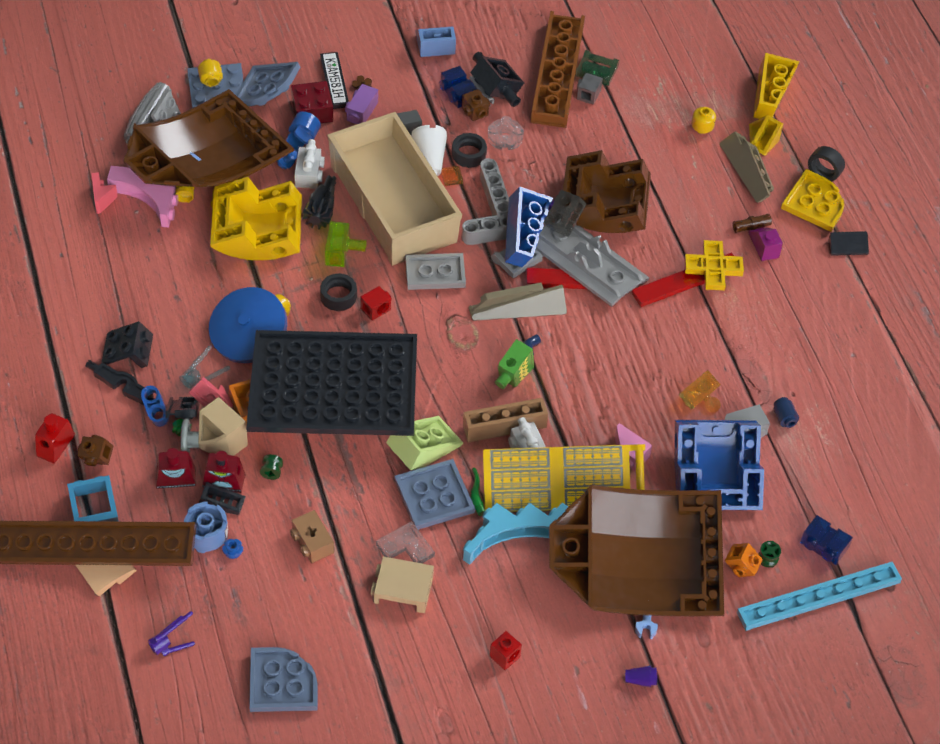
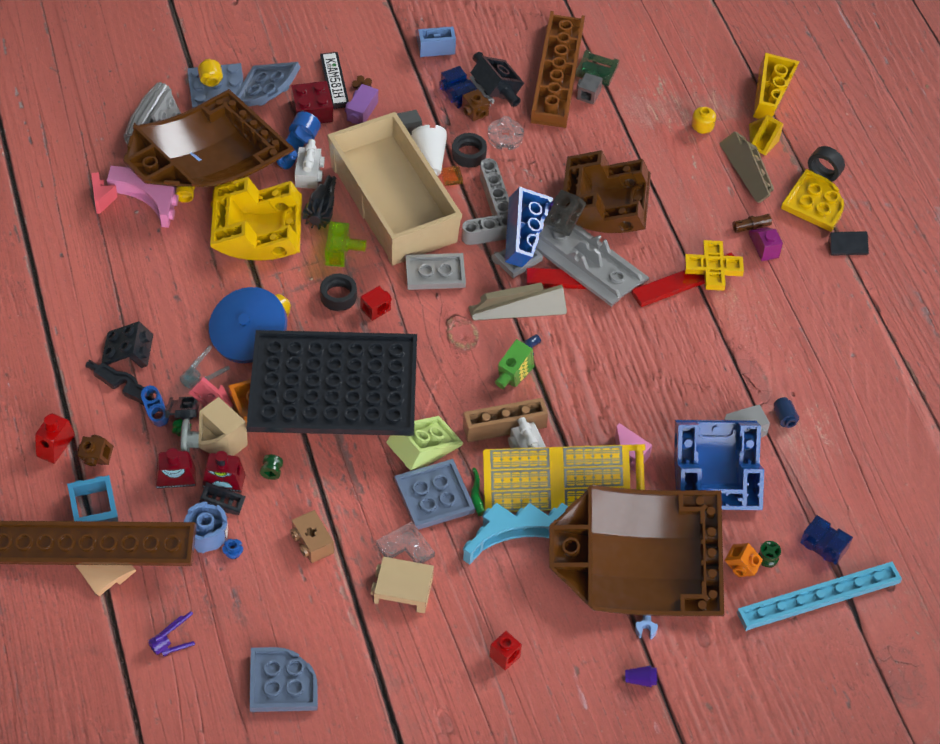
clear yellow plate [679,370,721,413] -> none

